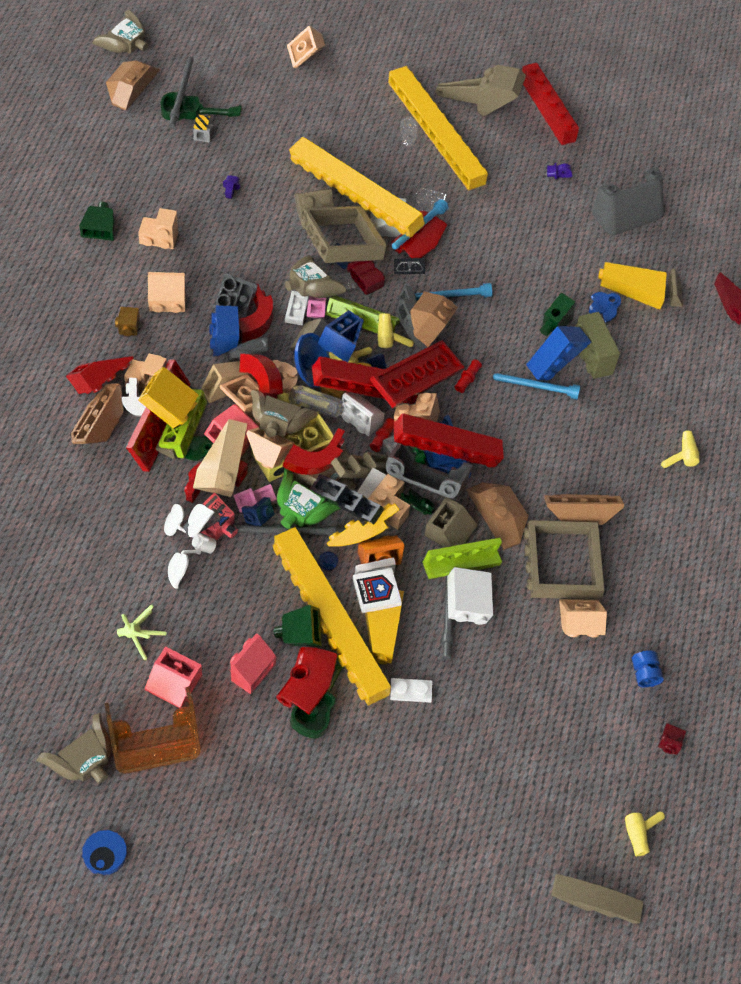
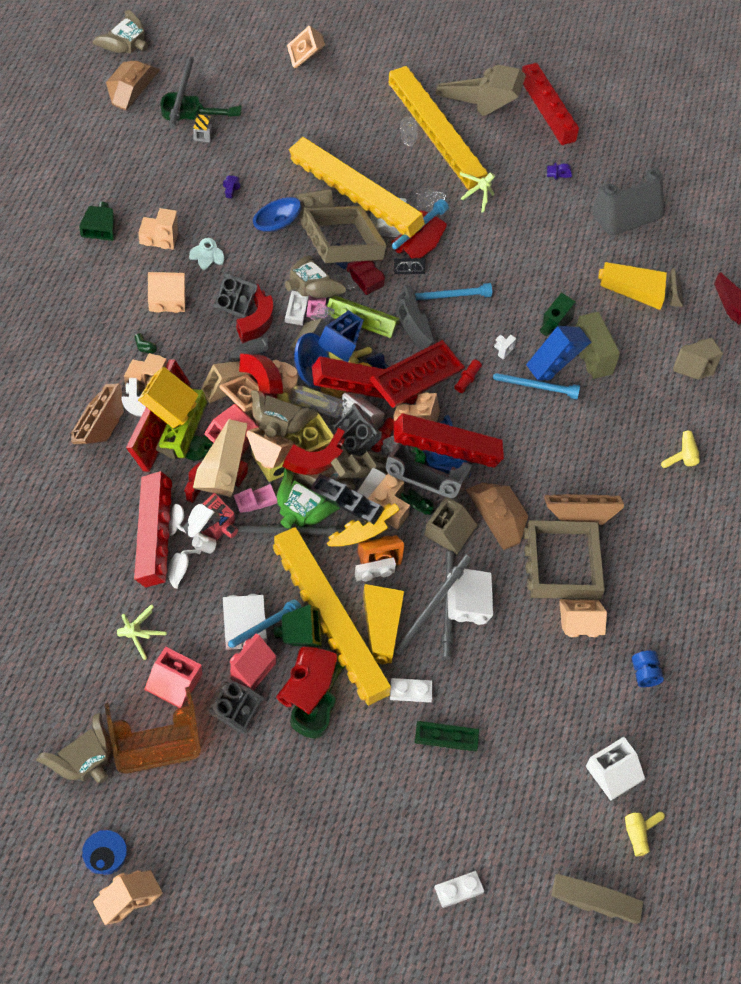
red slope [66,356,134,394] -> none
pearl gold brick [115,307,140,336] -> none
blue slope [209,305,239,356] -> none
dark blue bracket [241,497,275,526] -> none
clear blue plate [319,552,338,570] -> none
tile [353,568,402,613] -> none
light yellow piece [377,313,414,349] -> none
medium nougat wedge [410,292,458,347] -> none
lime fence [422,538,502,579] -> none
blue plate [589,292,621,323] -> none
dark red bracket [658,723,686,755] -> none
none -> light nougat brick [93,870,163,925]
none -> dark green arm [134,333,157,353]
none -> brick [134,471,172,587]
none -> light aqua plate [189,238,224,270]
none -> dark grey slope [205,677,264,734]
none -> white brick [223,594,267,650]
none -> dark azure piece [228,599,302,648]
none -> blue dish [253,197,302,232]
none -> clear plate [311,303,335,324]
none -> dark grey slope [330,403,382,456]
none -> dark grey bar [394,554,472,655]
none -> dark green plate [414,721,479,752]
none -> white plate [435,871,484,908]
none -> yellowish green plant [460,172,495,212]
none -> white tile [494,335,516,360]
none -> white slope [586,737,645,801]
none -> dark tan slope [673,337,723,380]

